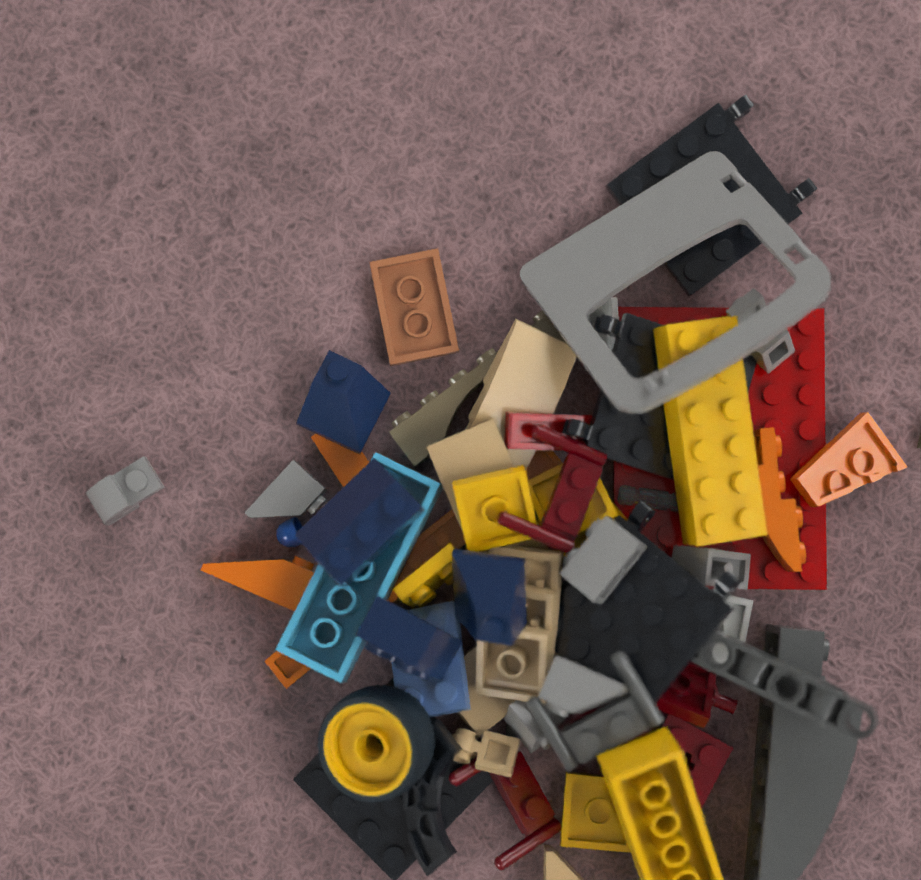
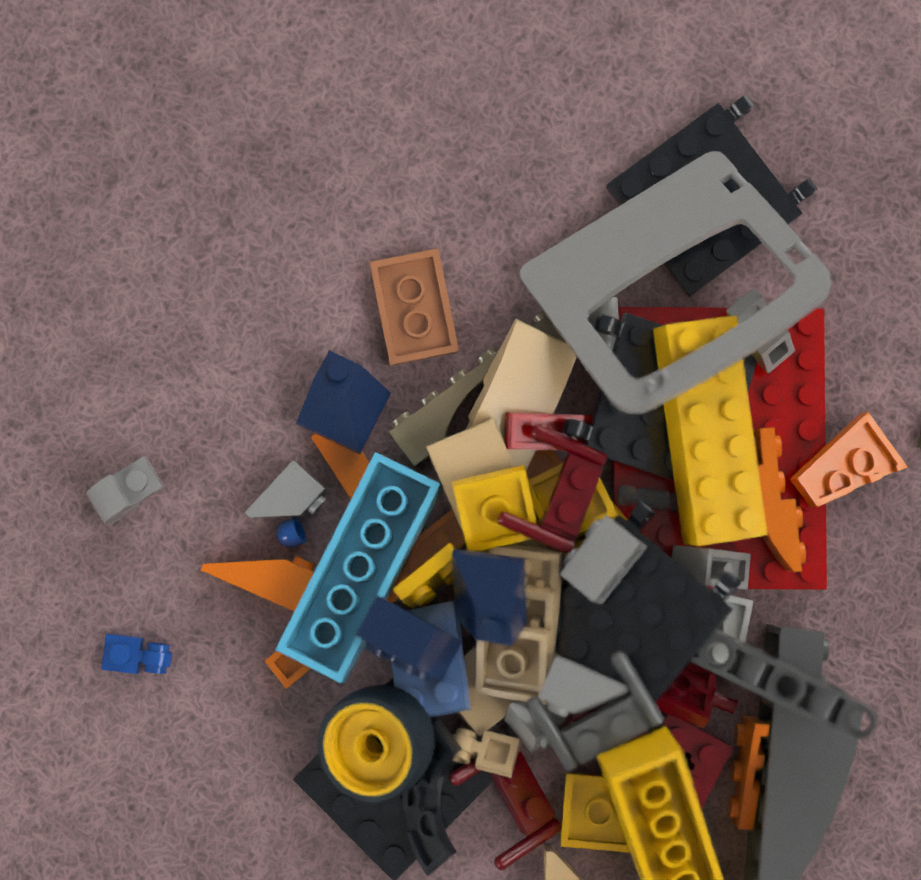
dark blue slope [295,458,425,588] -> none
none -> blue plate [101,633,172,674]
none -> orange wing [727,715,770,830]

